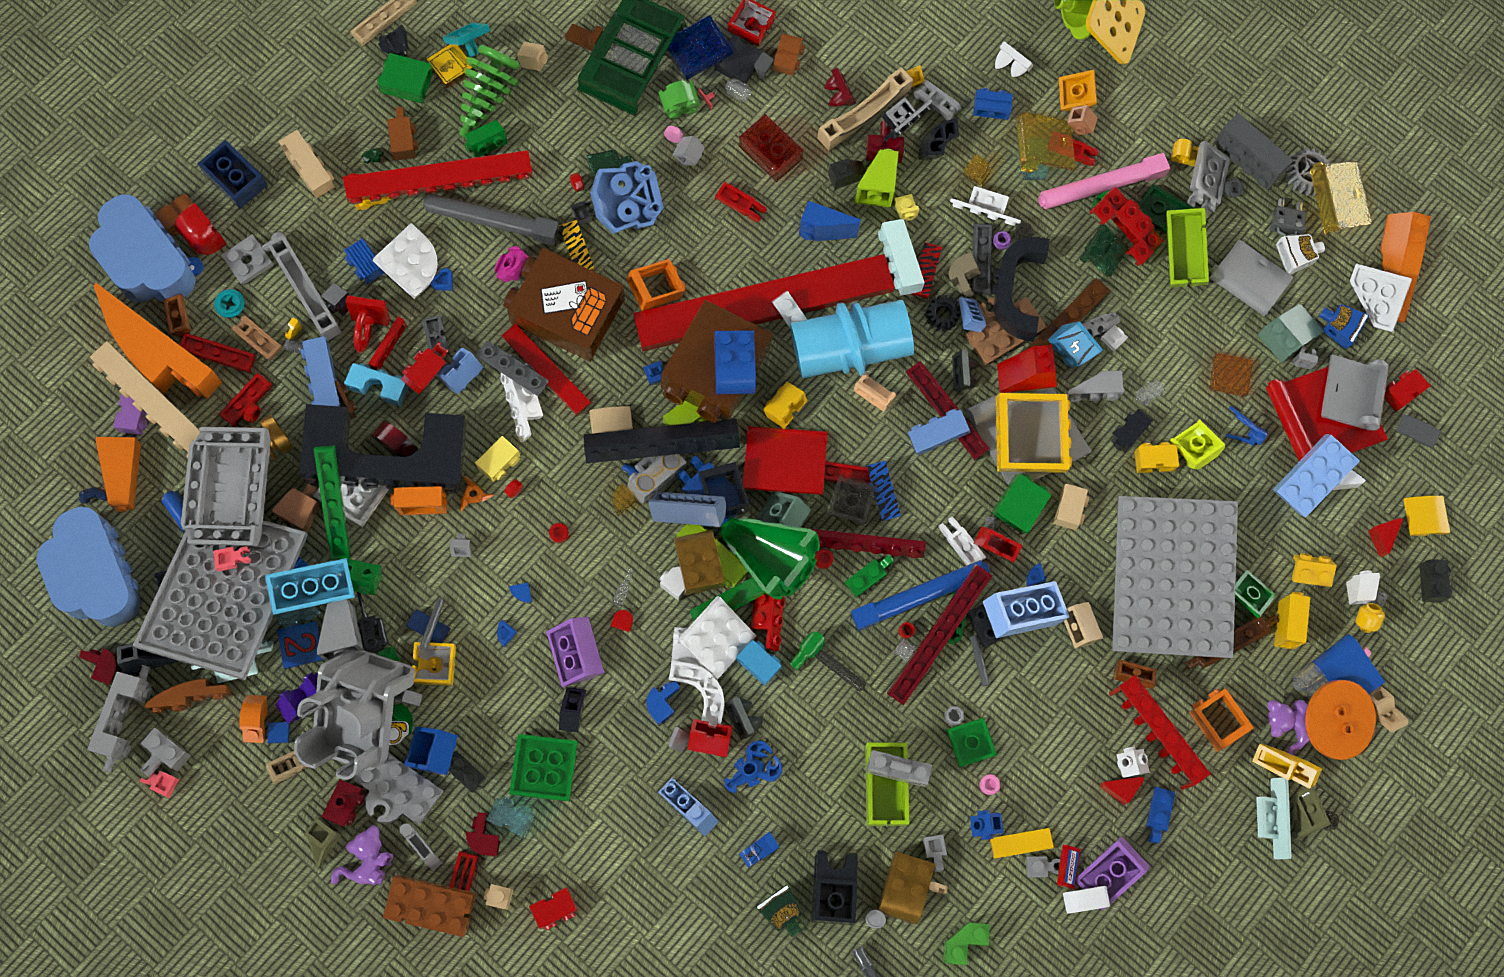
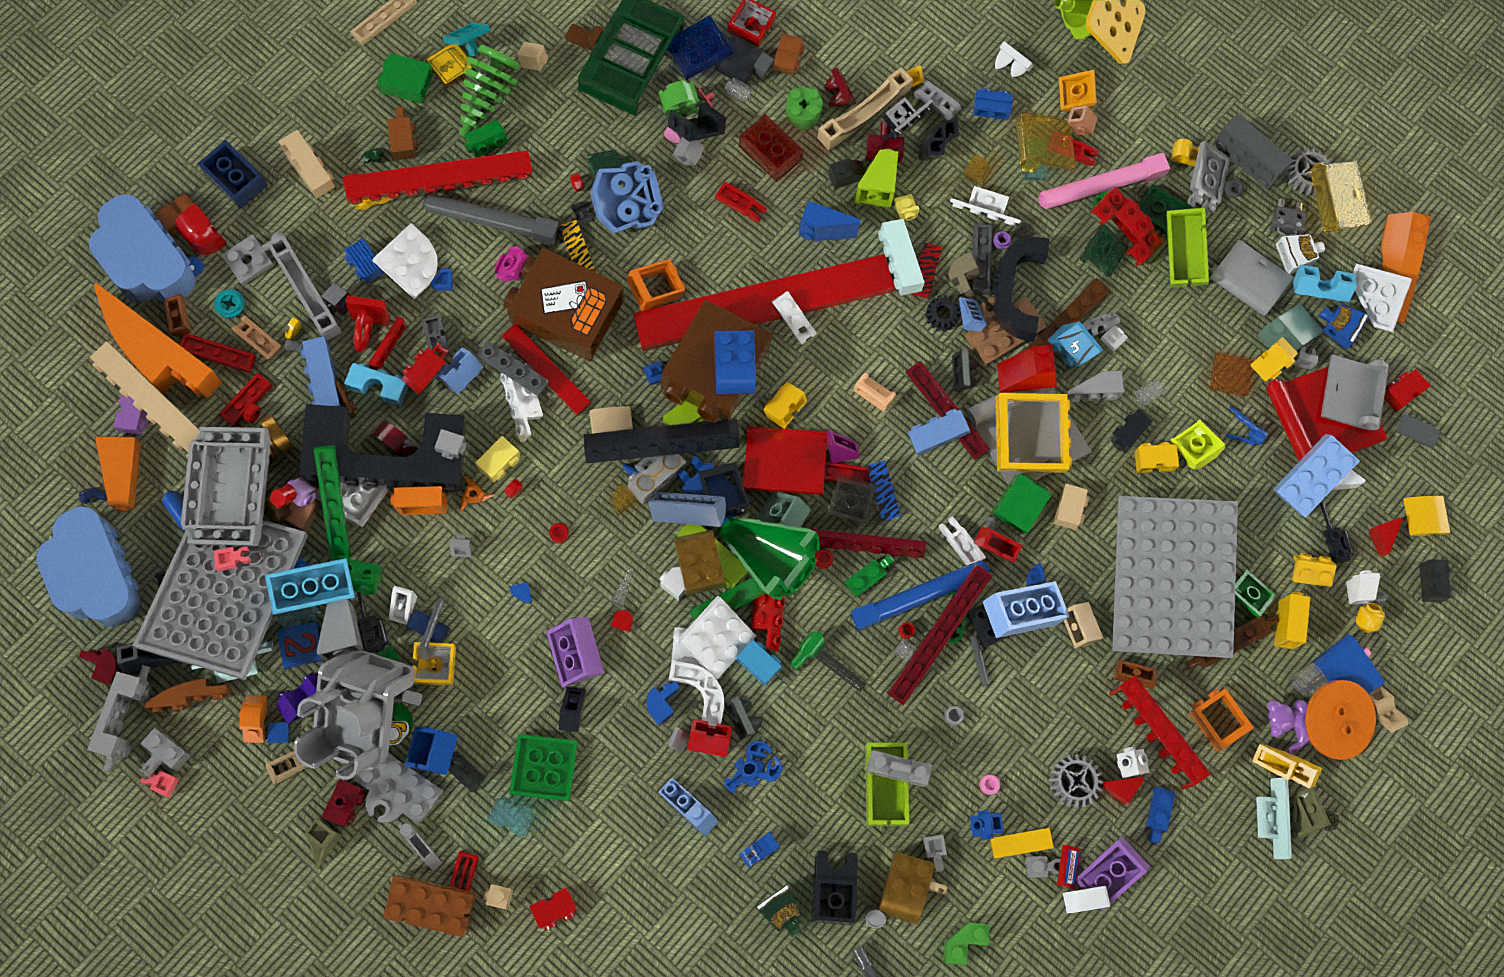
medium lavender animal [331,825,393,886] -> none
black brick [378,25,410,57] -> none
dark red brick [466,812,501,858] -> none
blue tile [497,620,517,648] -> none
medium azure piece [790,300,914,379] -> none
green tile [946,718,997,768] -> none
none -> leg [264,484,297,522]
none -> lavender head [287,477,316,507]
none -> white slope [388,586,417,625]
none -> light grey brick [435,429,467,459]
none -> black panel [668,103,726,142]
none -> bright green brick [785,87,823,130]
none -> magenta slope [826,430,861,464]
none -> light grey gear [1049,754,1103,809]
none -> yellow brick [1250,337,1298,382]
none -> medium azure arch [1293,264,1357,302]
none -> black piece [1320,500,1354,564]

